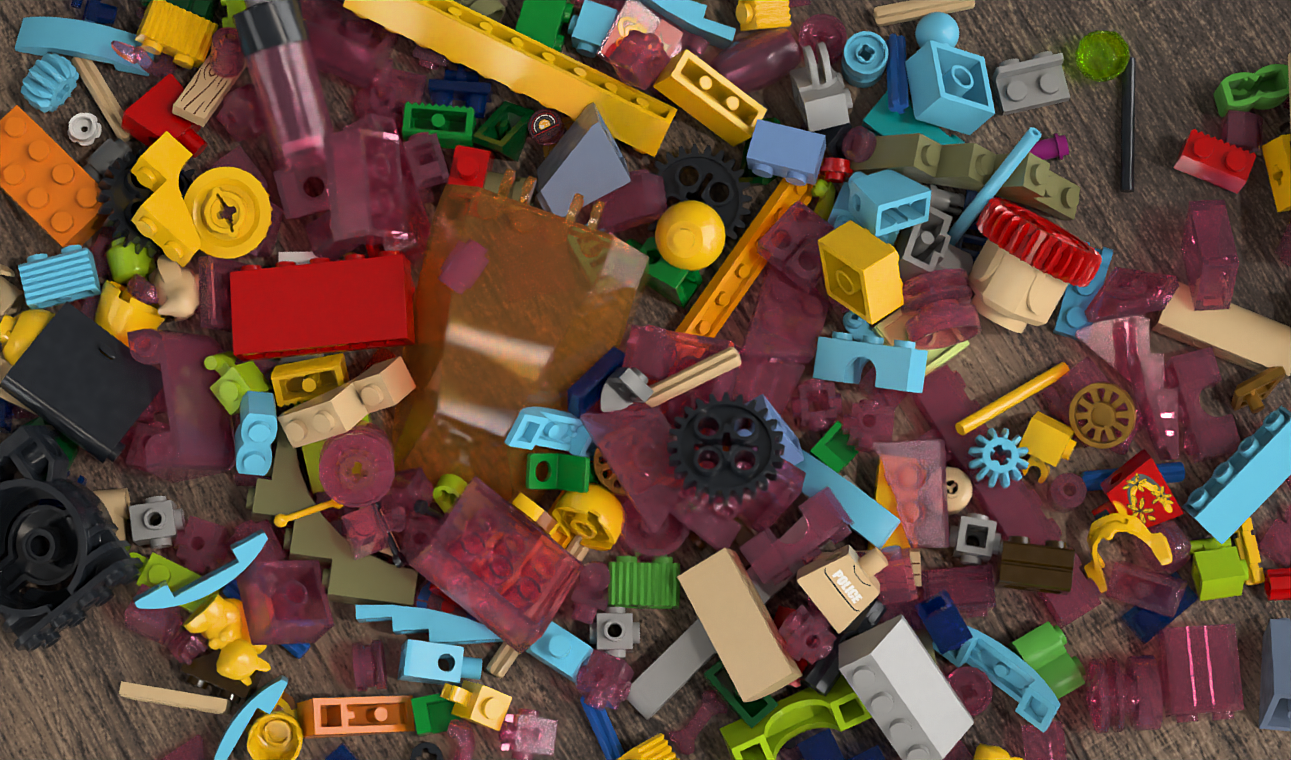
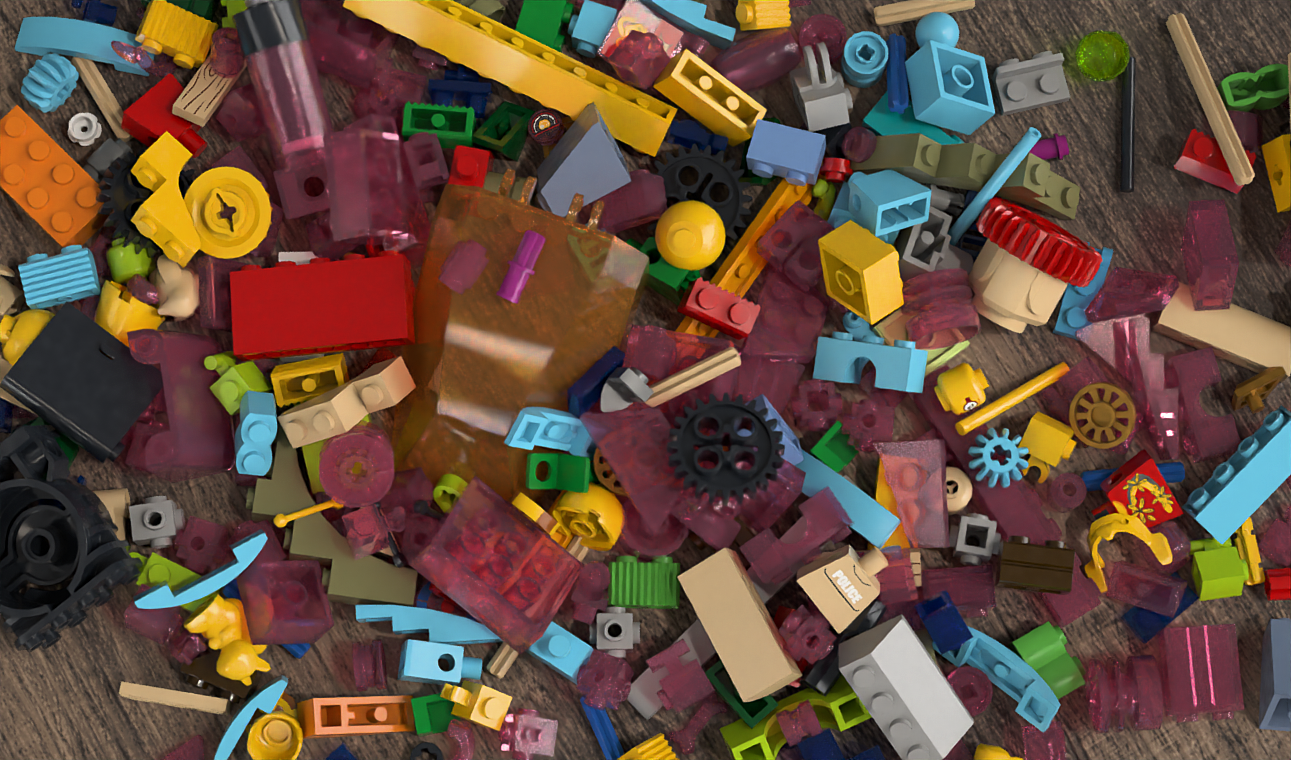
none -> magenta axle [496,230,545,304]
none -> clear pink brick [646,639,715,715]
none -> clear blue plate [667,119,729,155]
none -> brick [677,277,761,340]
none -> clear pink wheel [776,699,823,747]
none -> yellow head [934,363,989,415]
none -> tan axle [1166,13,1255,186]

